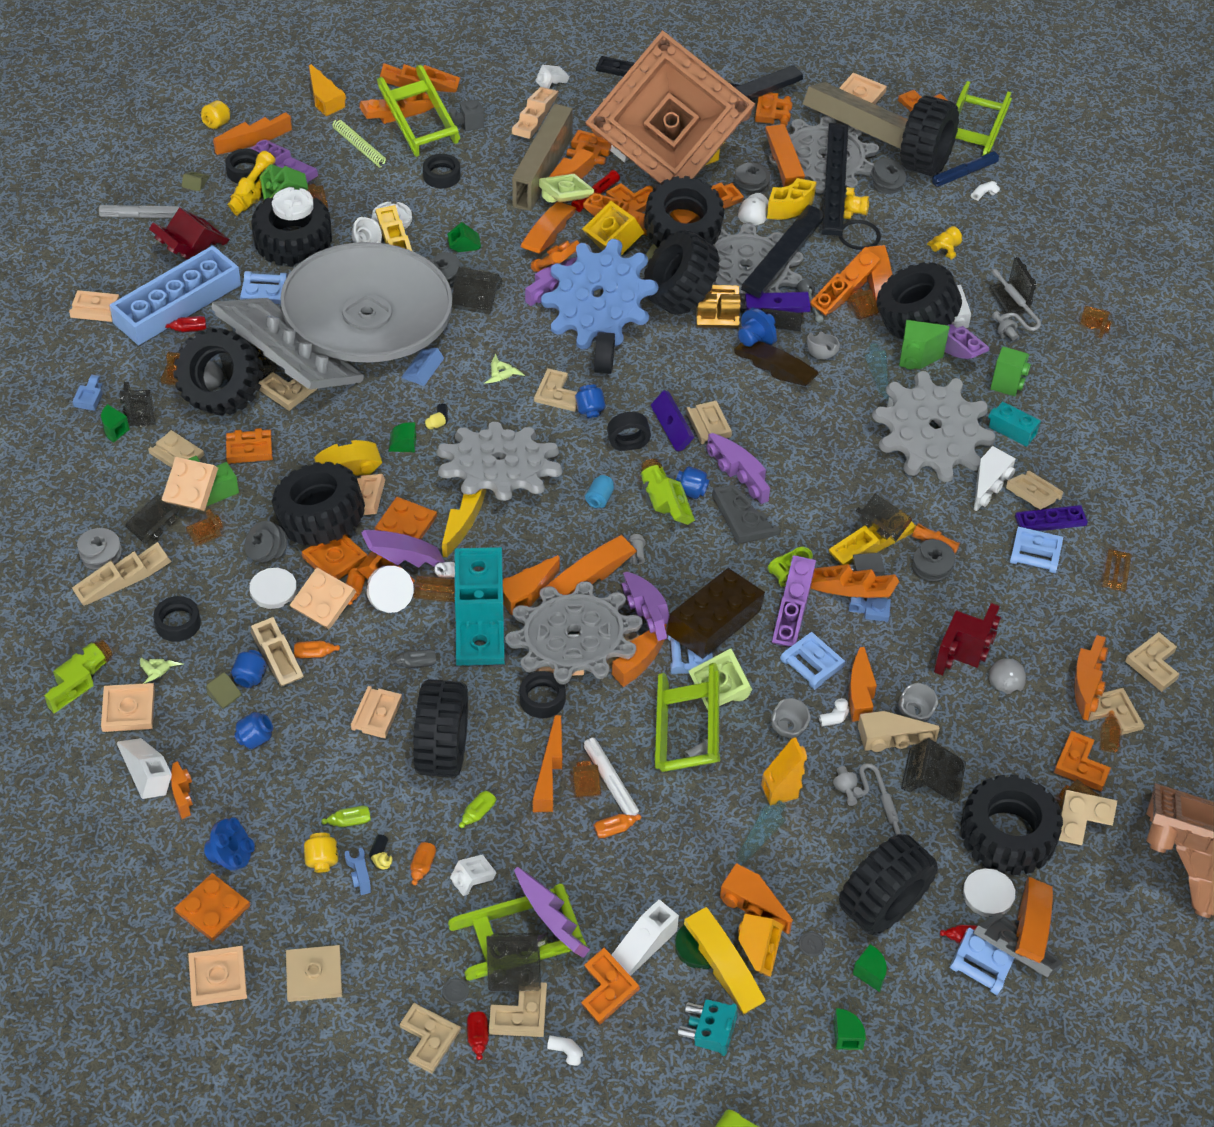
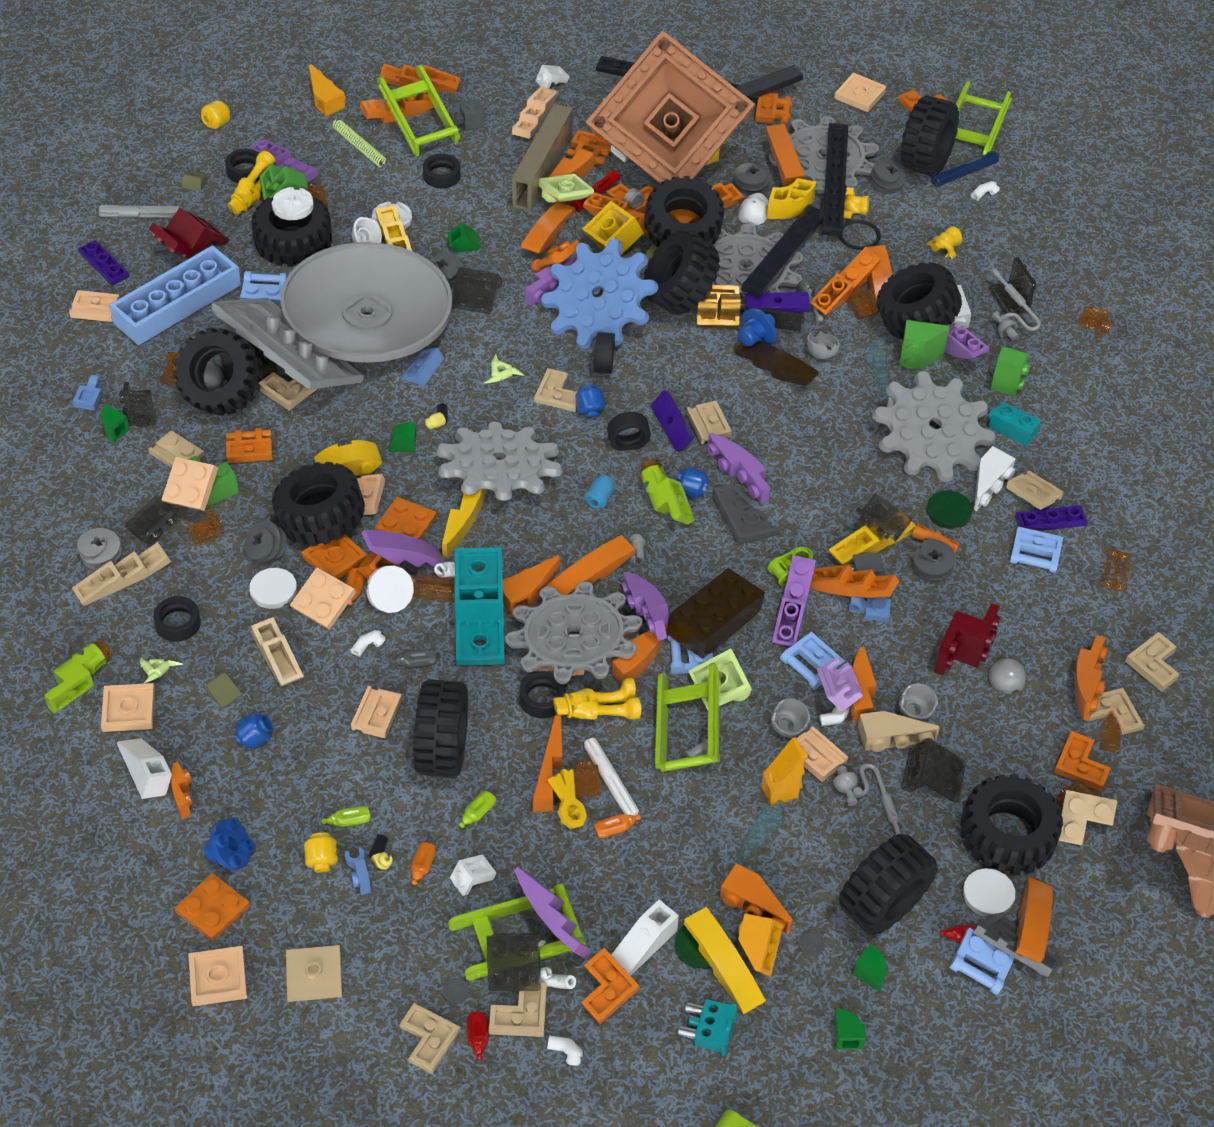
red piece [165,316,206,333] -> none
orange slope [213,112,292,155] -> none
blue head [231,650,267,688] -> none
orange piece [294,641,340,659] -> none
dark tan brick [803,82,908,149] -> none
none -> dark purple tile [78,240,130,286]
none -> white arm [350,630,386,657]
none -> white arm [537,967,576,989]
none -> yellow piece [548,769,587,829]
none -> yellow piece [553,678,641,720]
none -> light grey bush [624,188,644,209]
none -> light nougat plate [797,726,848,782]
none -> lavender hinge [817,657,864,711]
none -> dark green tile [926,490,973,529]

